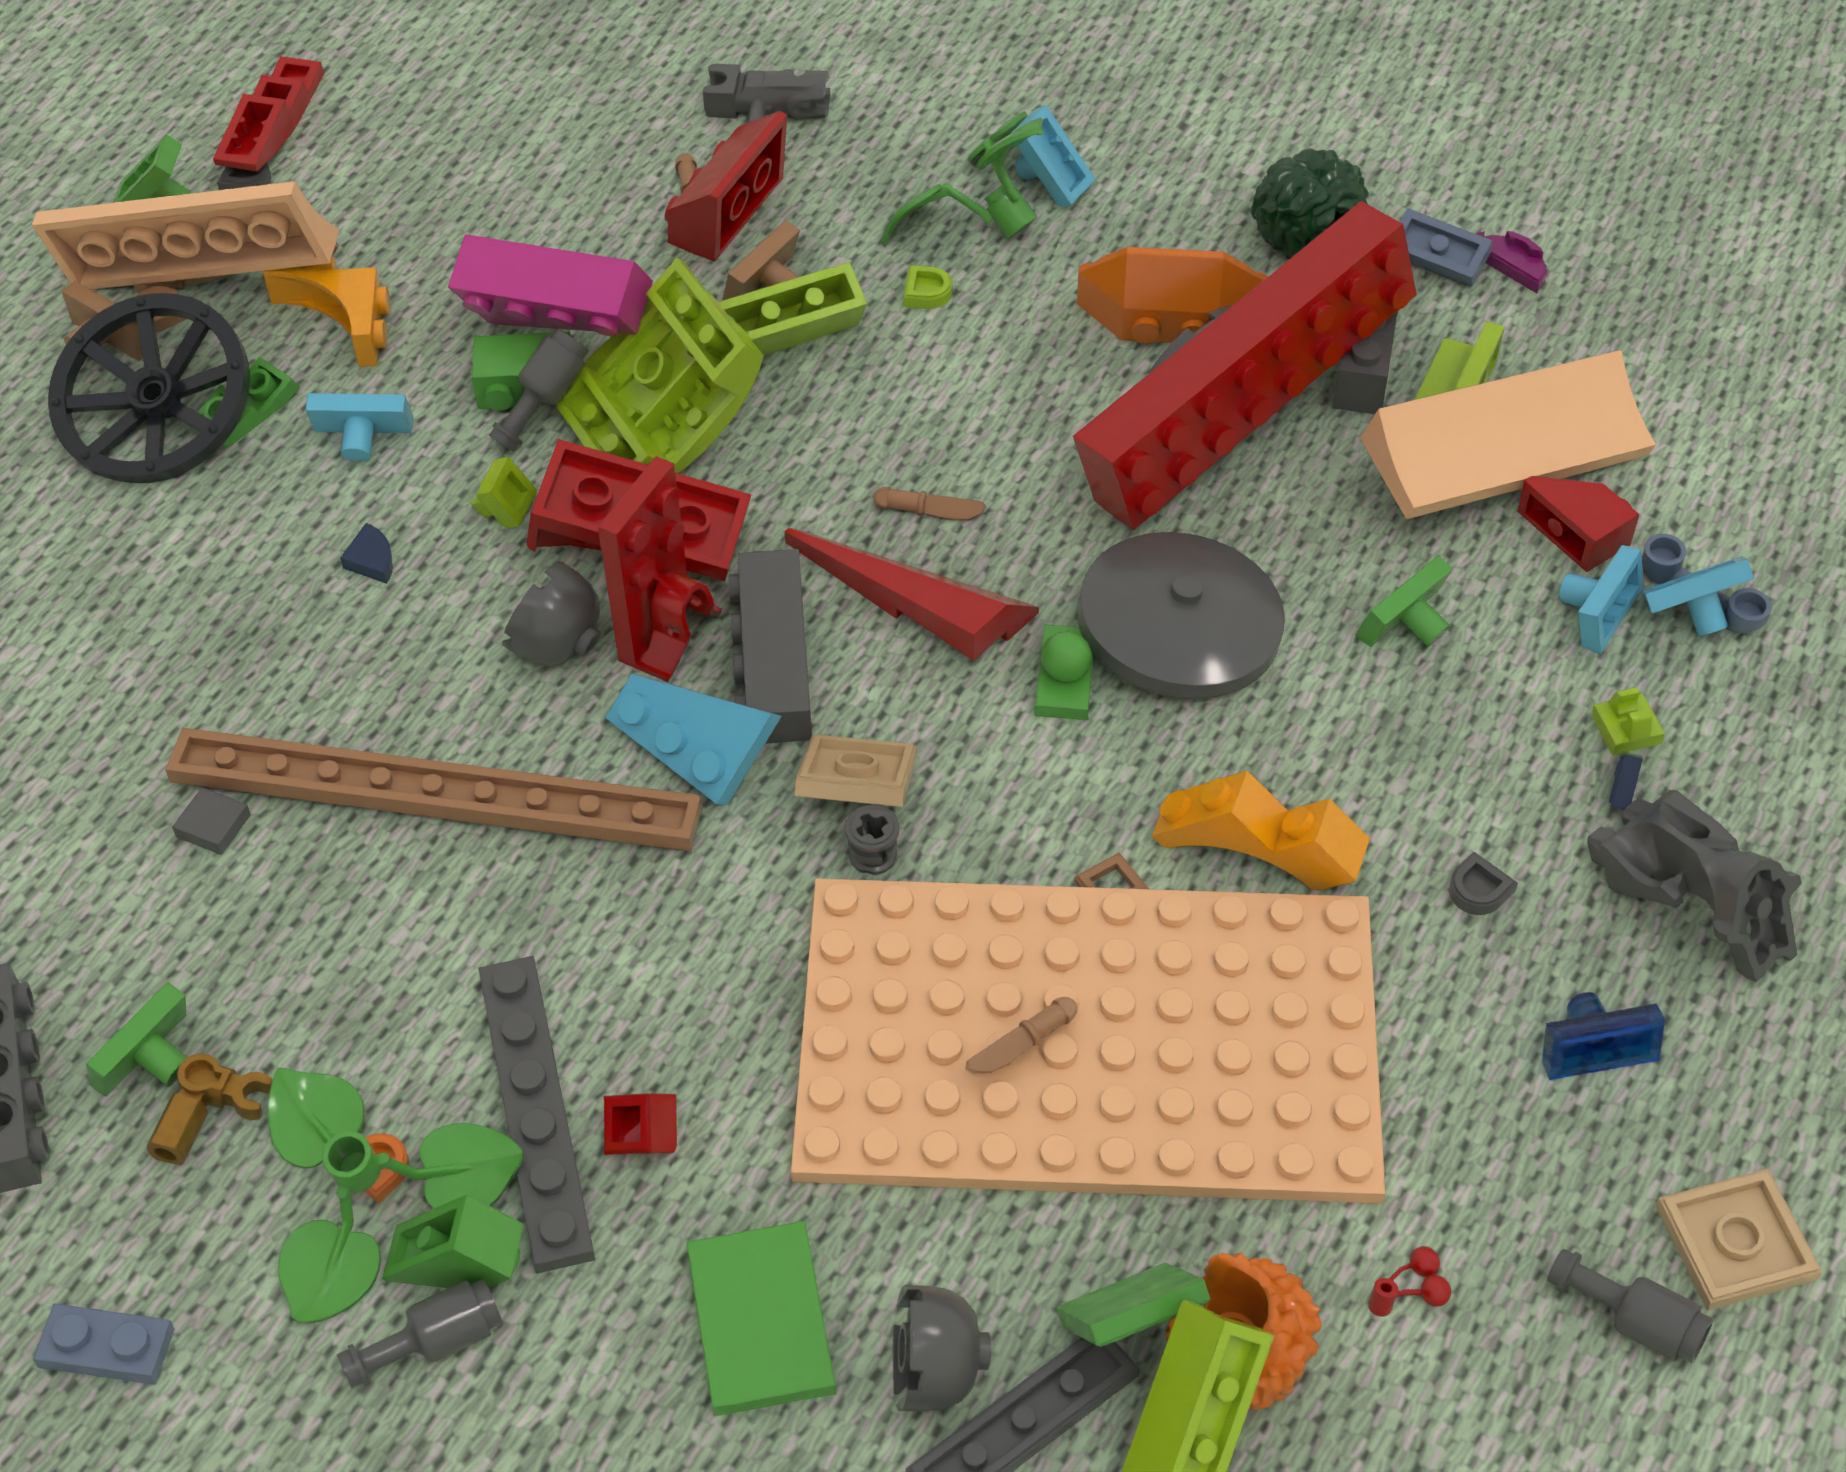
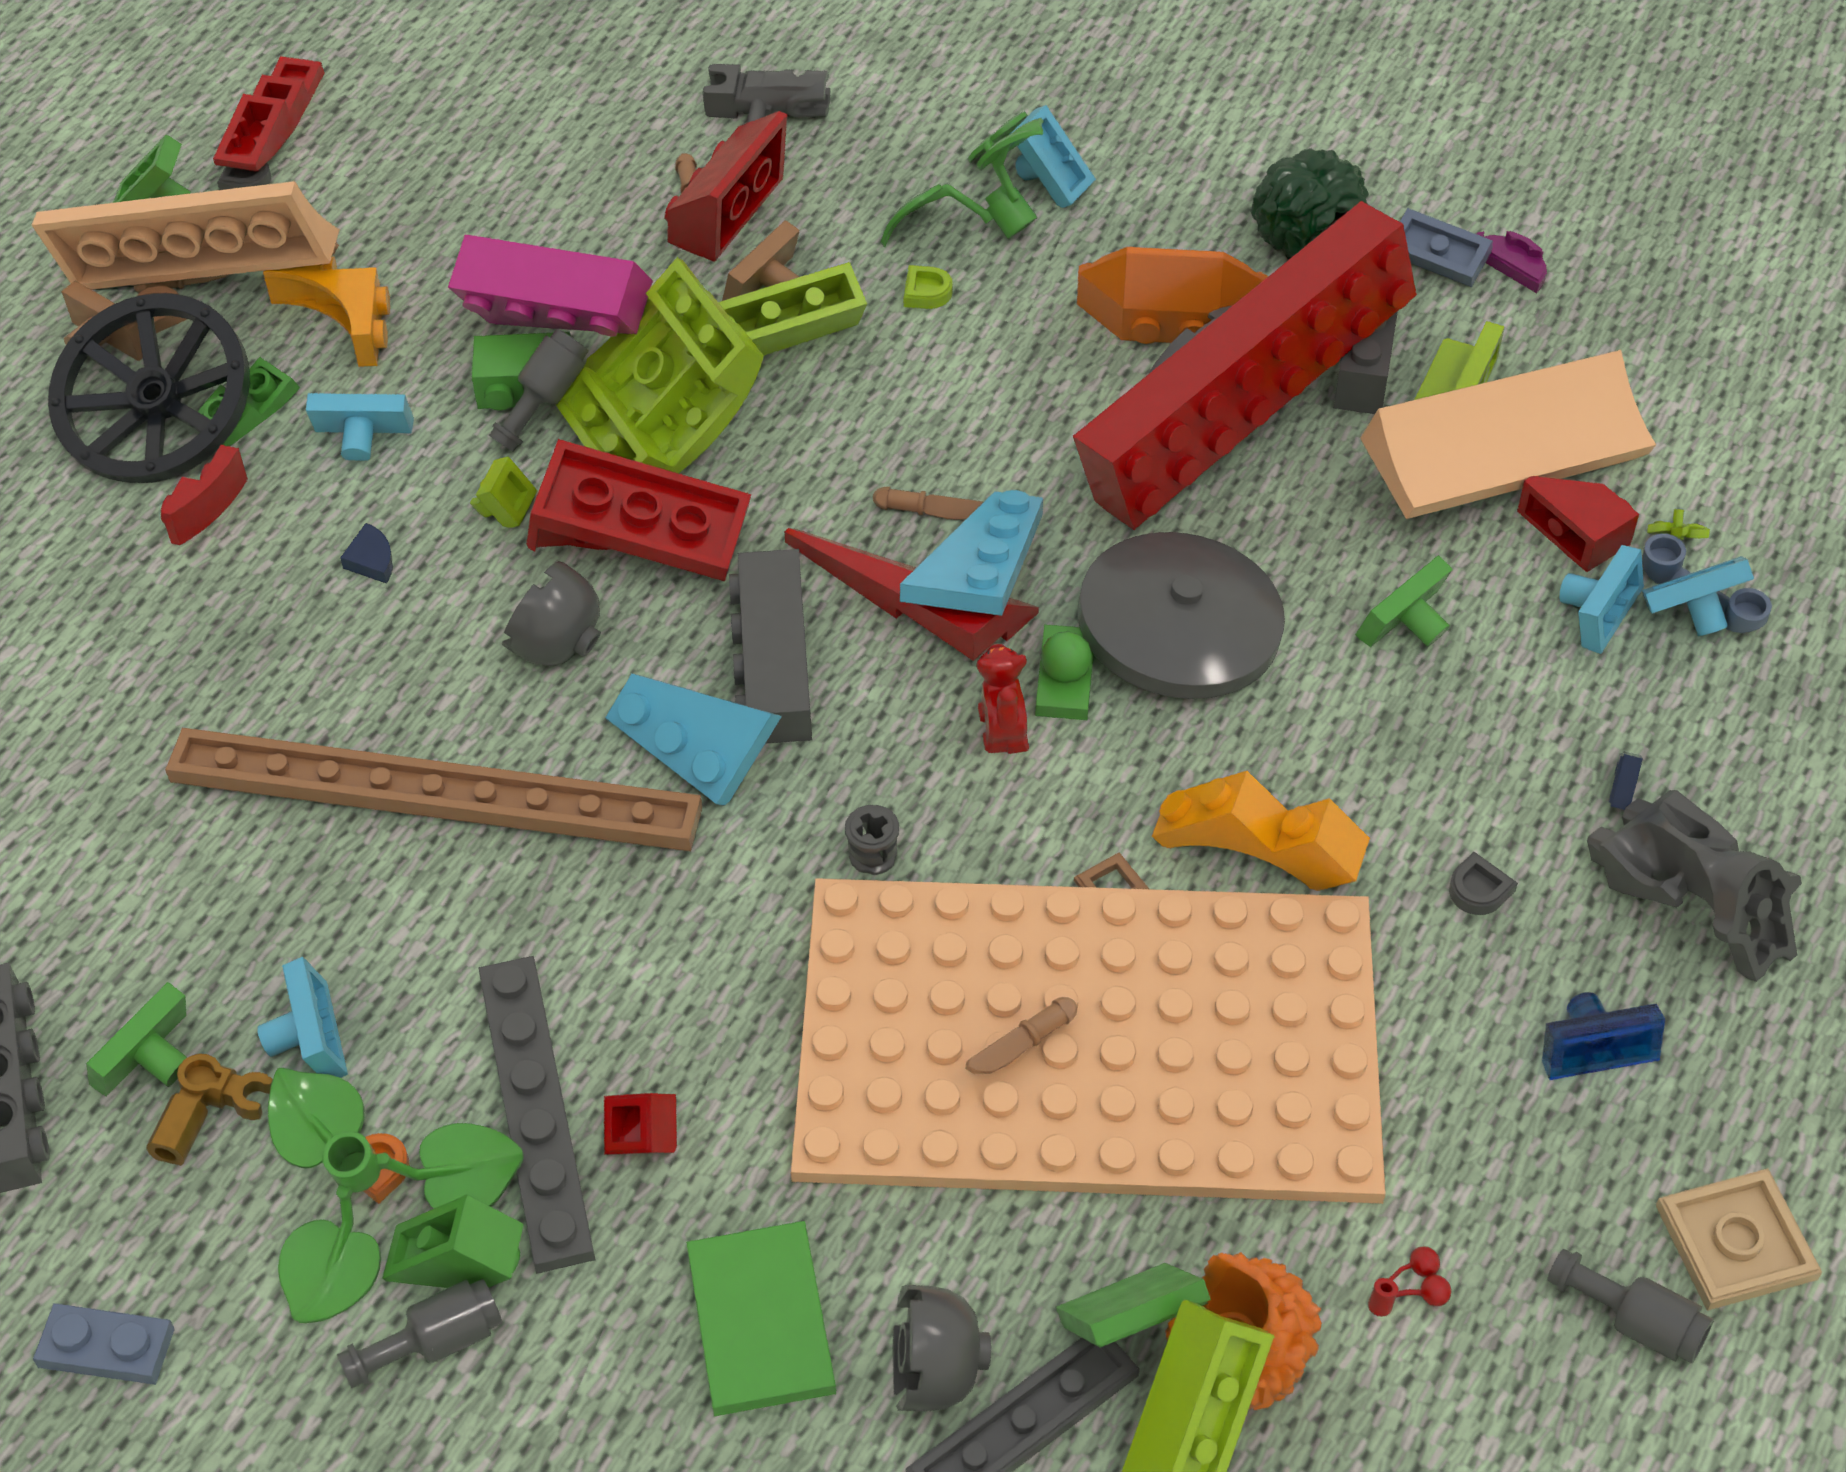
dark grey tile [172,787,251,855] -> none
red plate [598,456,723,682] -> none
tan tile [794,734,917,807] -> none
lime tile [1591,687,1665,756] -> none
none -> red slope [161,445,248,545]
none -> medium azure tile [258,957,348,1078]
none -> medium azure wing [900,490,1043,616]
none -> red animal [976,644,1029,754]
none -> lime plant [1647,509,1710,540]

